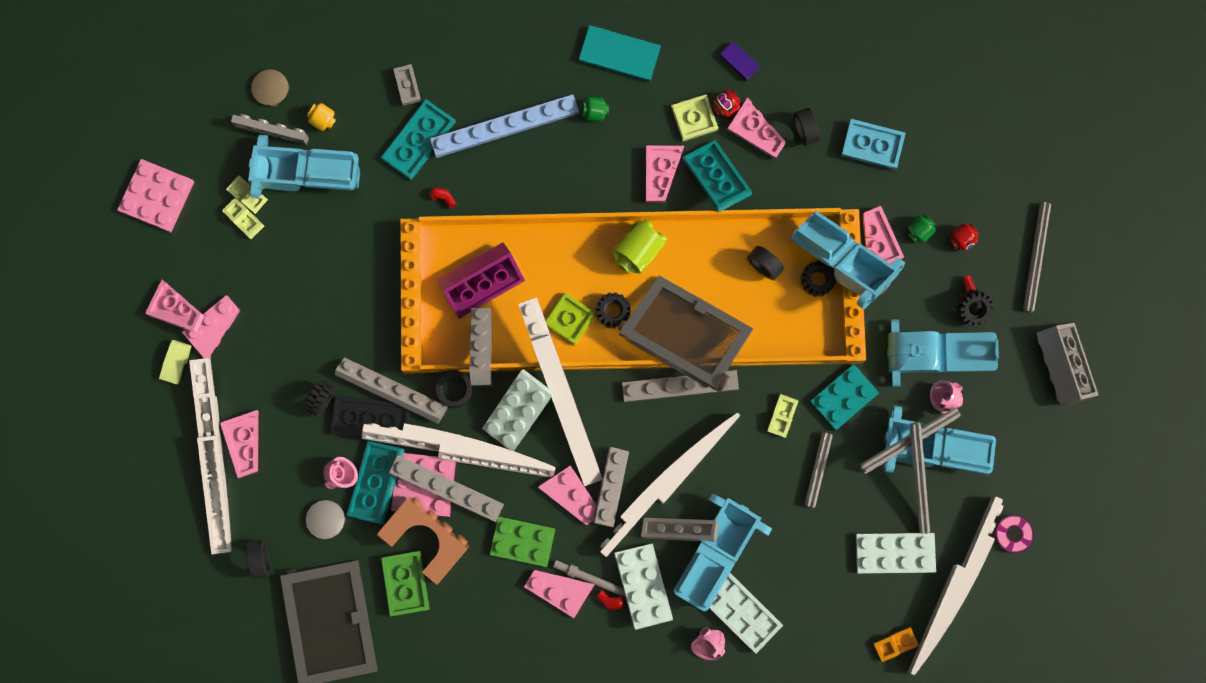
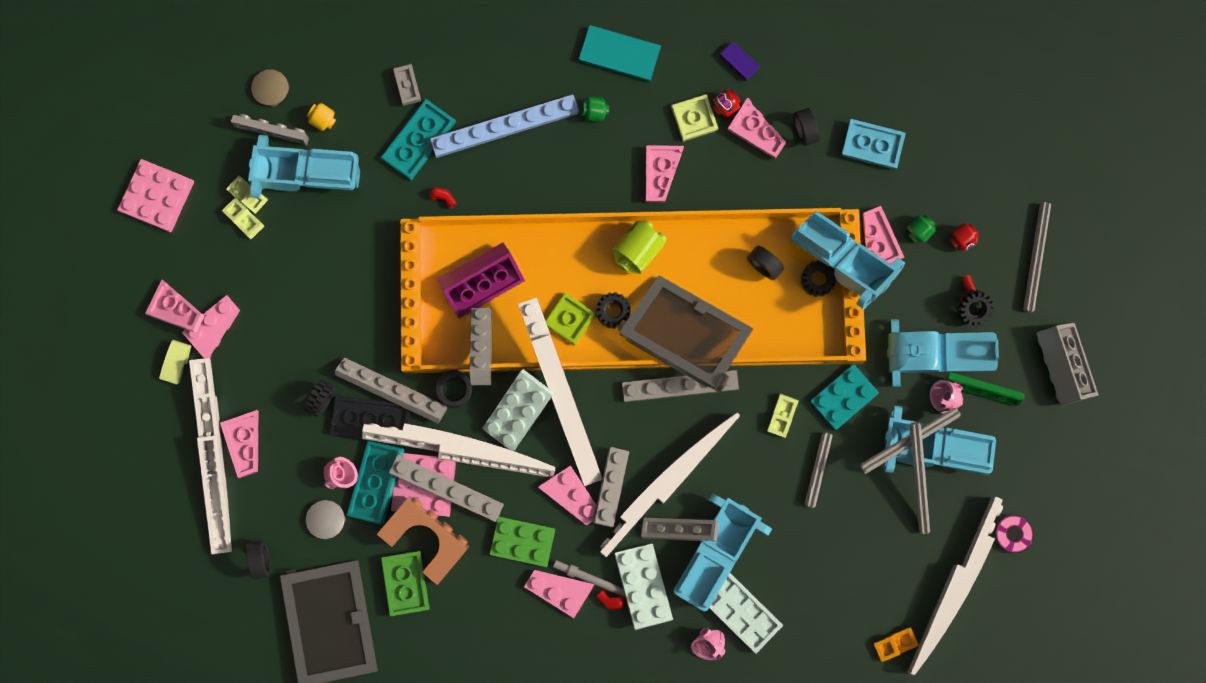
teal tile [682,140,752,212] -> none
light aqua plate [855,533,936,573] -> none
none -> green tile [945,372,1025,406]

